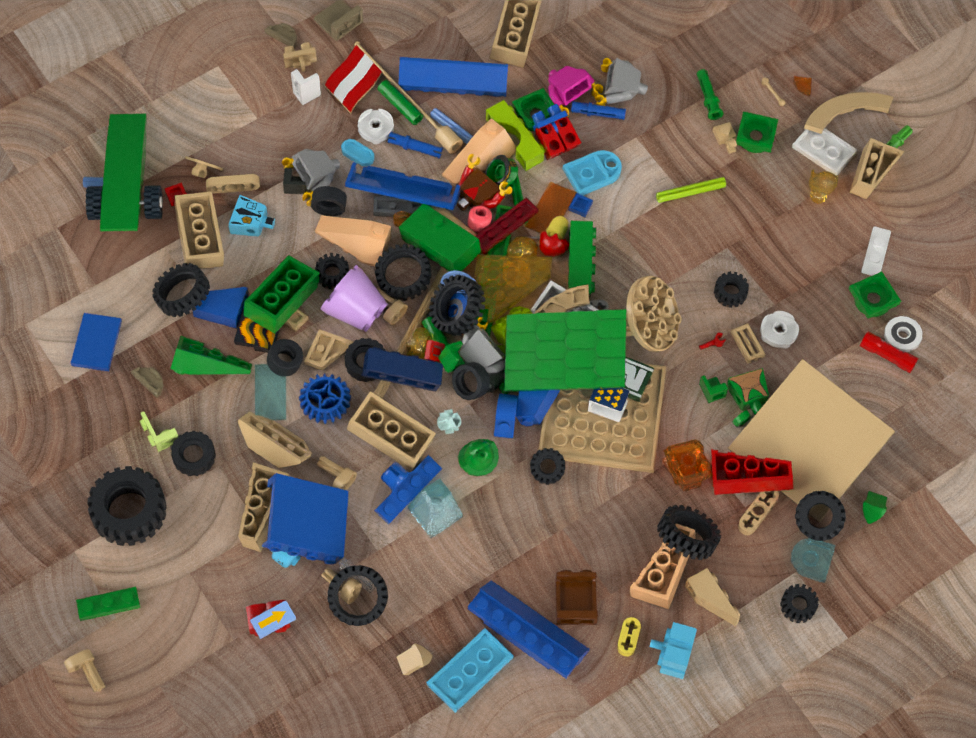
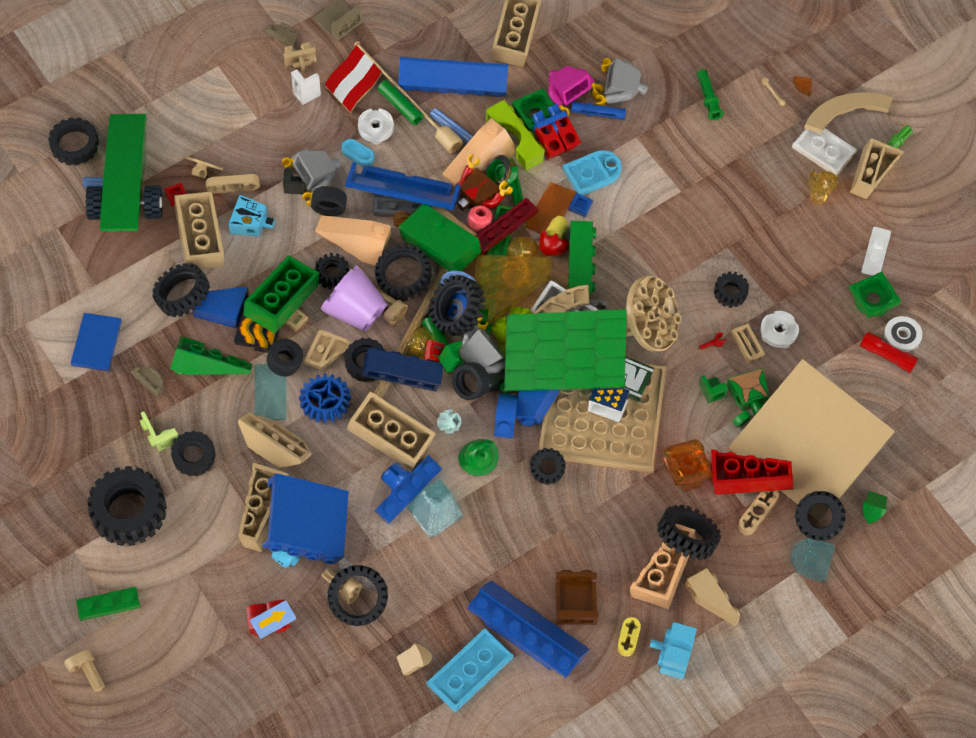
tan piece [317,456,357,490] -> none
blue pin [388,132,443,159] -> none
lime axle [656,177,726,203] -> none
tan plate [712,122,737,154] -> none
green piece [736,111,779,153] -> none
black tyre [780,584,819,623] -> none
none -> black tyre [48,117,99,166]

